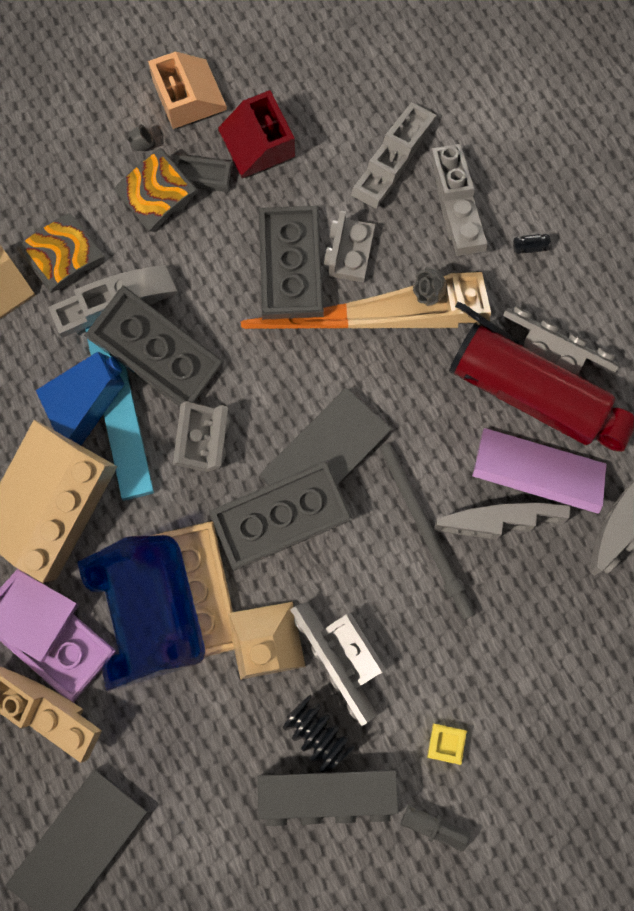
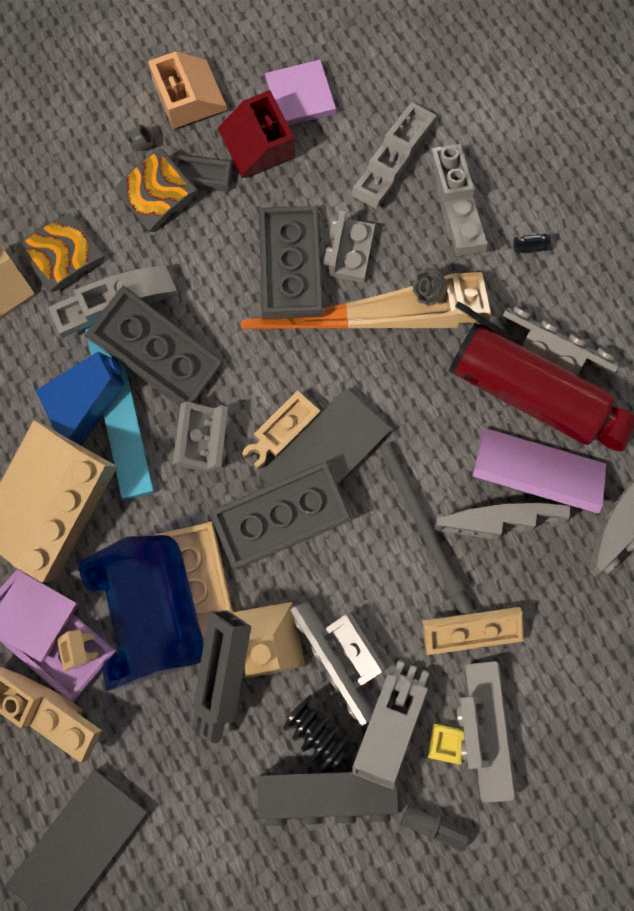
none -> tan tile [57,630,98,672]
none -> dark grey hinge [193,610,252,744]
none -> tan plate [242,390,320,470]
none -> lavender tile [265,60,336,126]
none -> light grey hinge [352,660,430,790]
none -> tan tile [422,607,524,655]
none -> light grey bracket [457,661,516,803]

